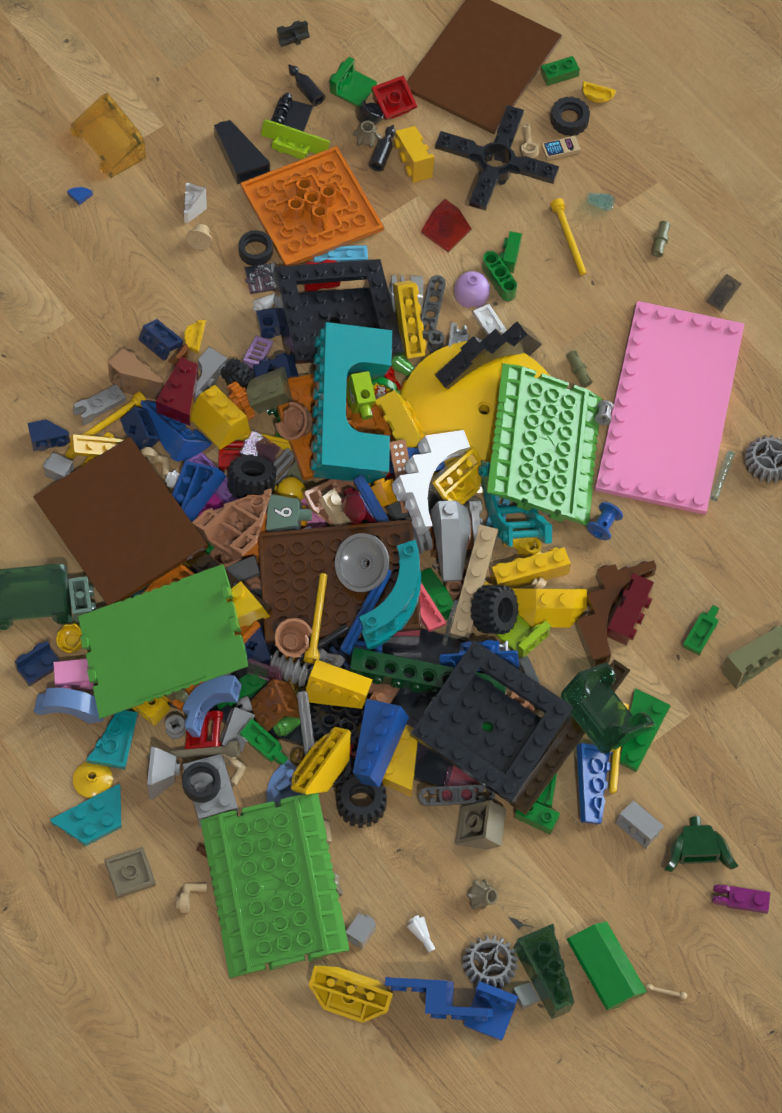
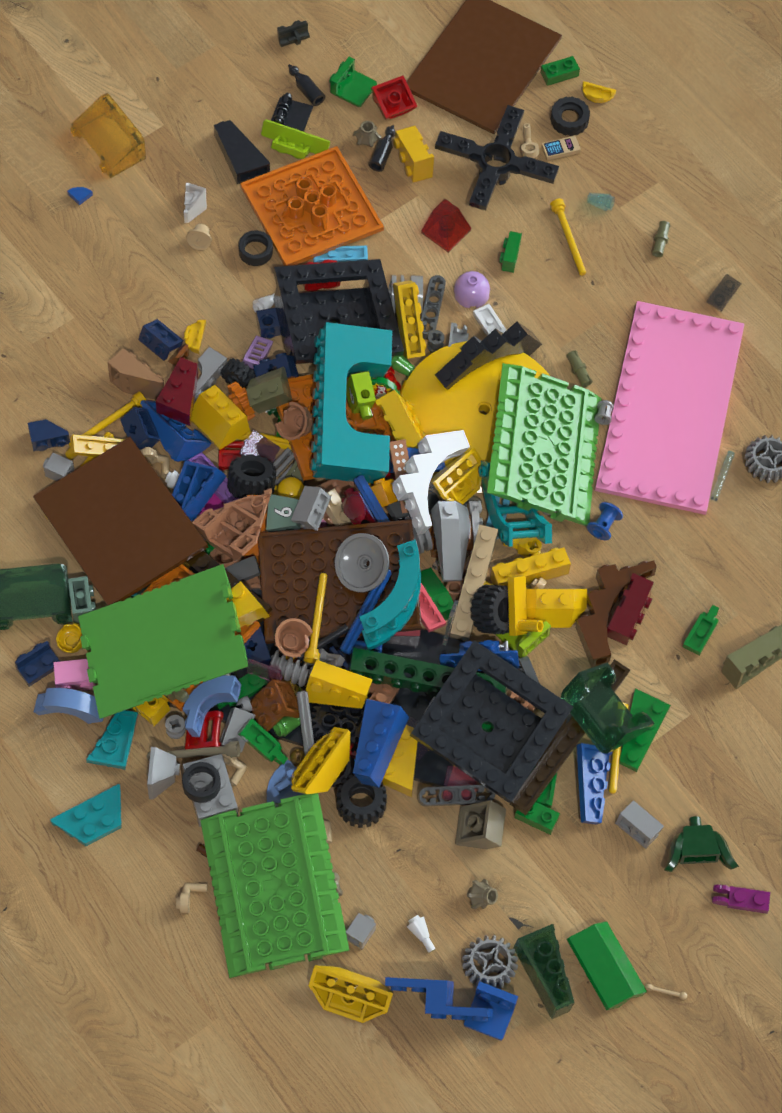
light grey plate [73,384,126,425] -> none
yellow dish [73,762,113,798] -> none
dark tan tile [104,847,156,898] -> none
piece [244,262,277,294] -> none
black hair [356,100,384,125] -> none
green beam [482,251,517,302] -> none
light grey slope [512,982,540,1010] -> none
none -> light grey hinge [291,486,331,531]
none -> yellow piece [508,575,544,636]

